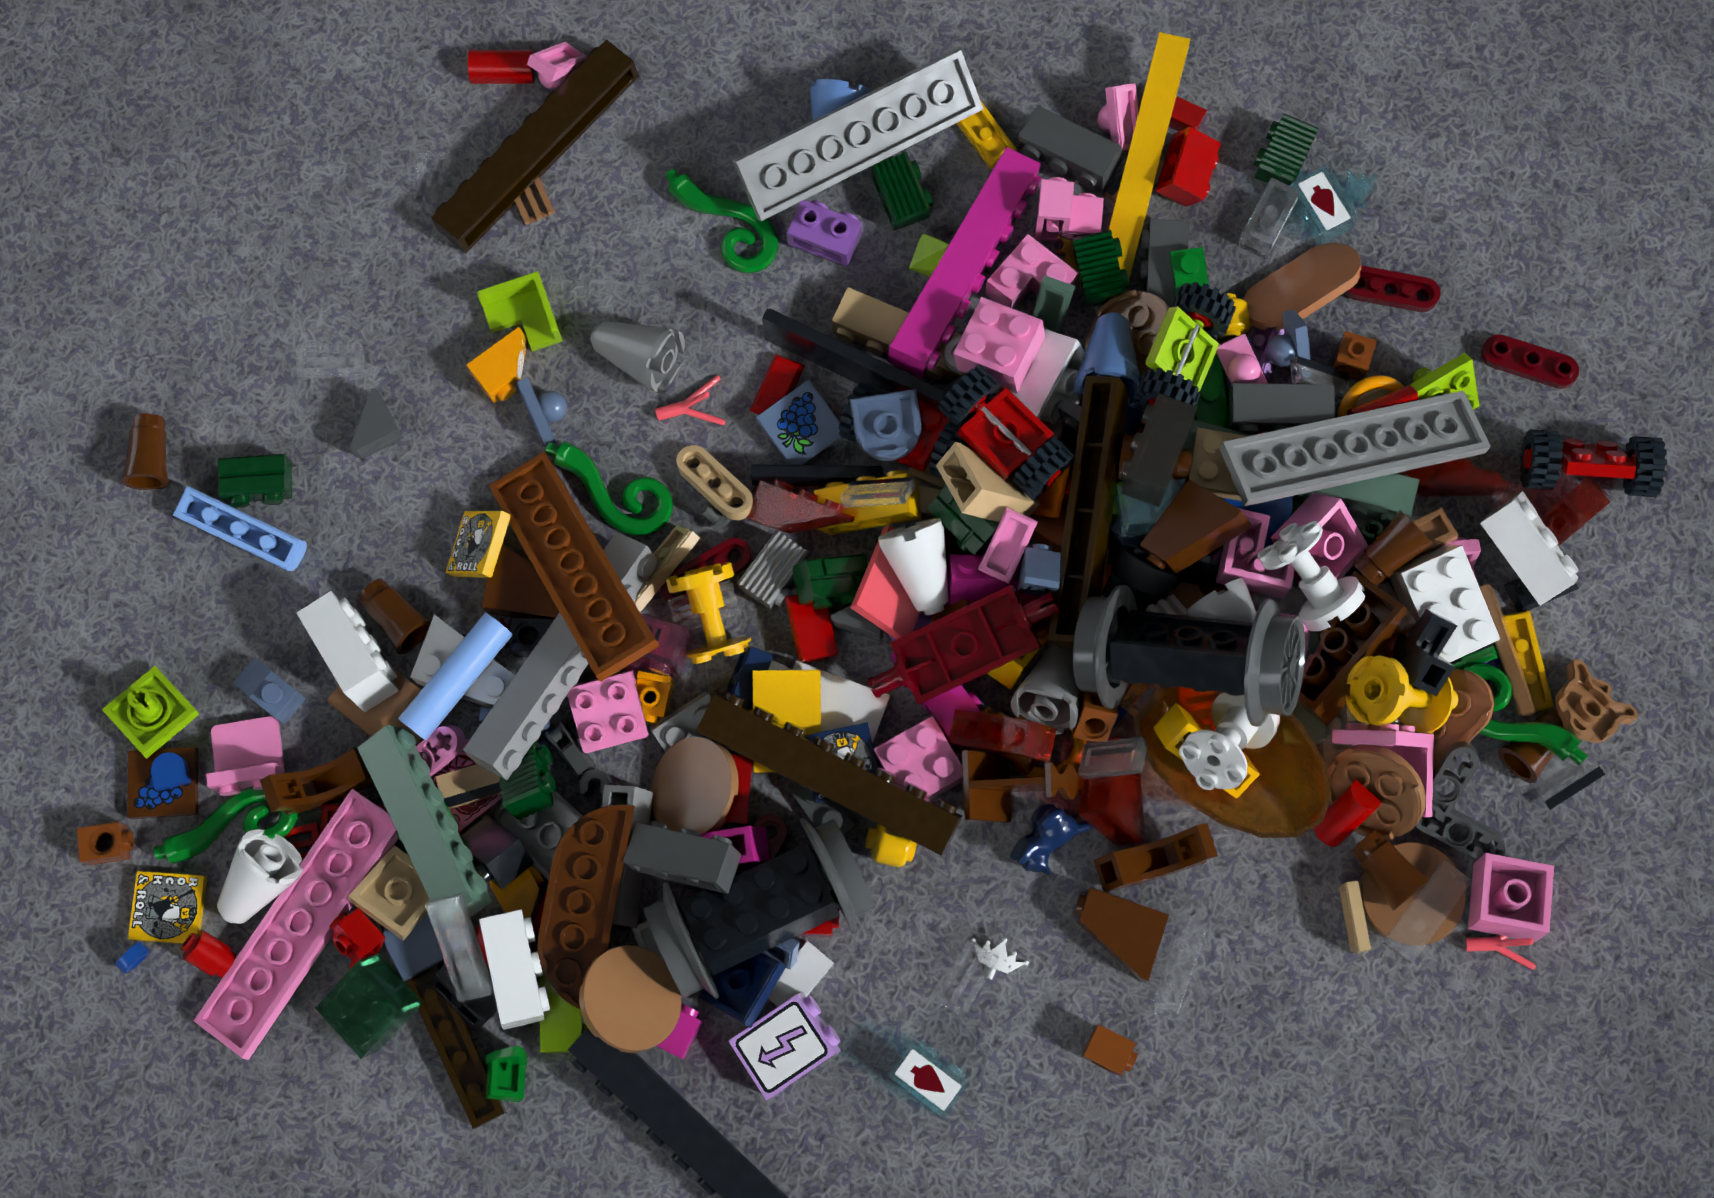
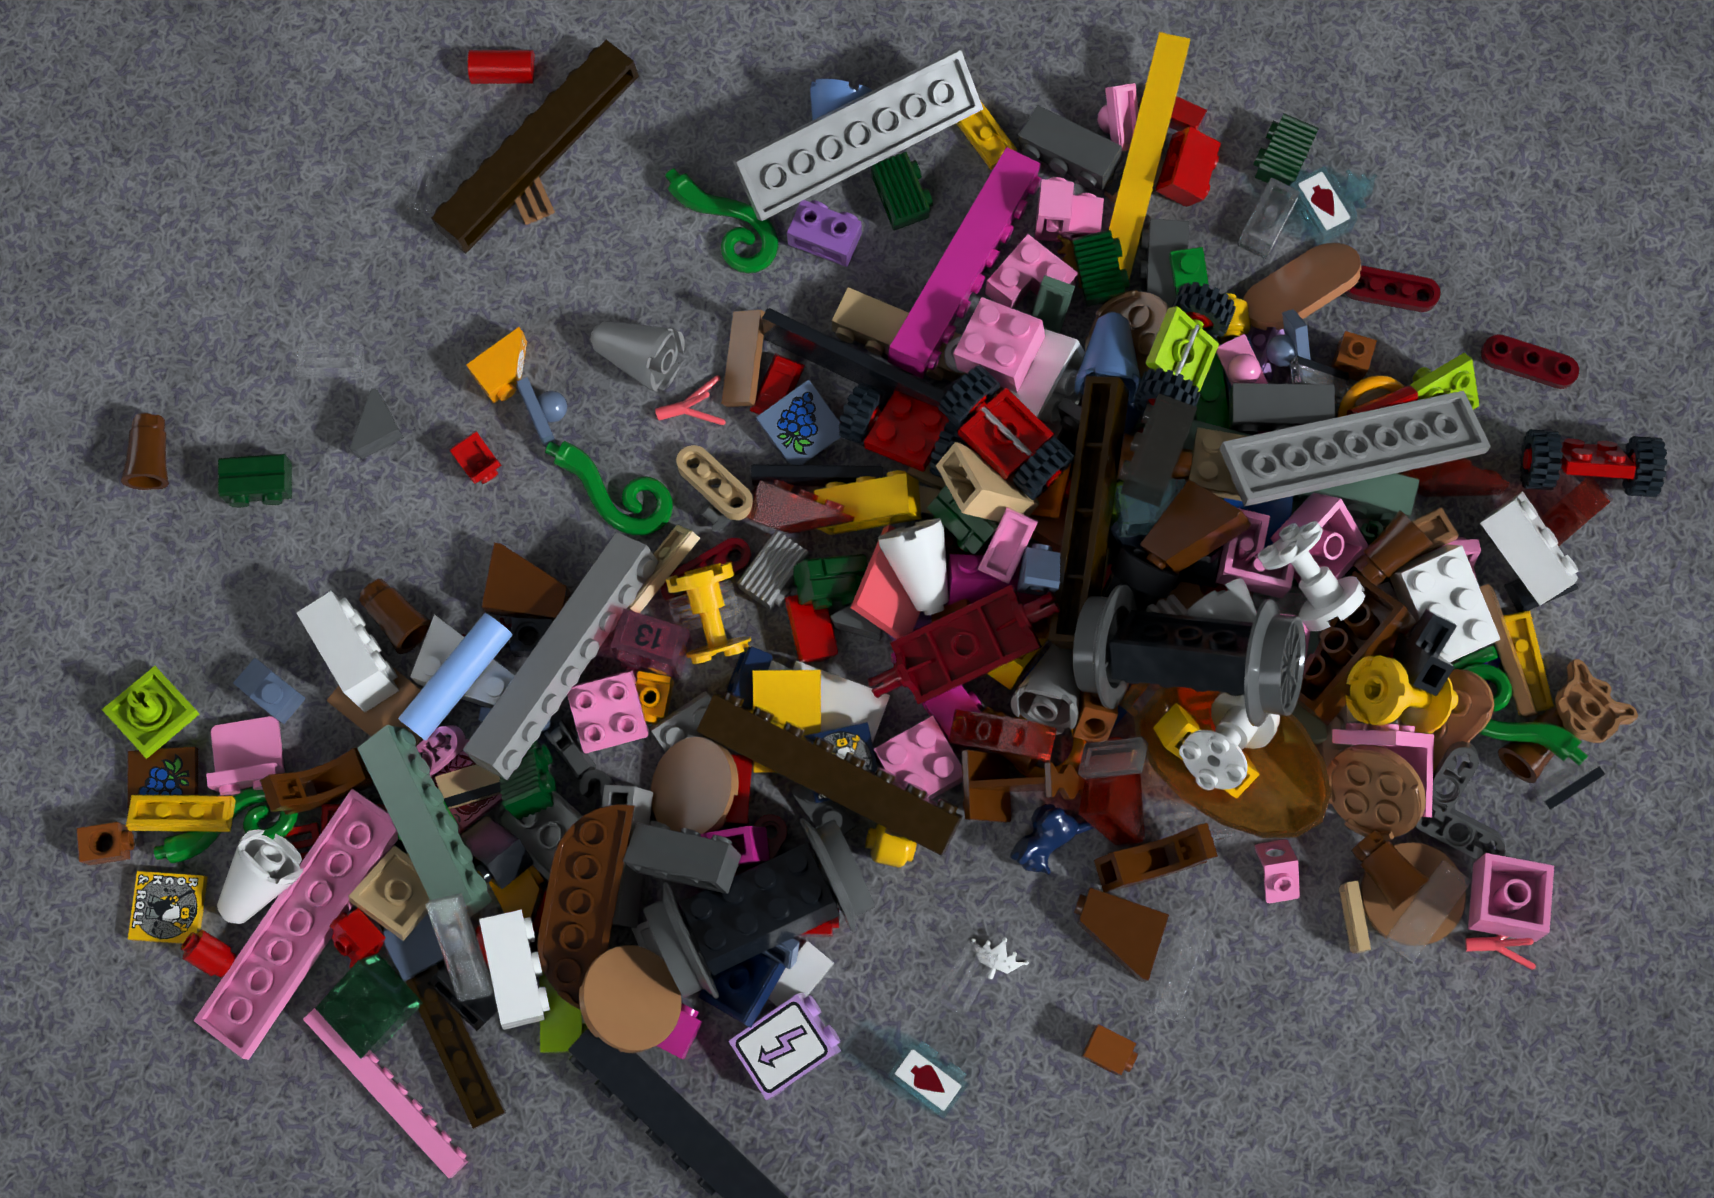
blue tile [115,941,150,974] -> none
blue tile [151,752,191,791] -> none
light blue brick [173,486,307,571] -> none
tile [445,511,511,578] -> none
lime panel [477,271,563,352] -> none
green tile [485,1046,528,1102] -> none
dark orange plate [488,451,660,682] -> none
bright pink tile [527,42,588,90] -> none
clear tile [840,477,916,508] -> none
sand blue tile [850,389,922,461] -> none
lime slope [909,233,949,277] -> none
red brick [1313,780,1382,847] -> none
none -> yellow tile [126,795,236,832]
none -> bright pink piece [303,1004,468,1178]
none -> red bracket [449,430,501,484]
none -> medium nougat tile [721,309,765,407]
none -> bright pink bracket [1255,839,1300,904]

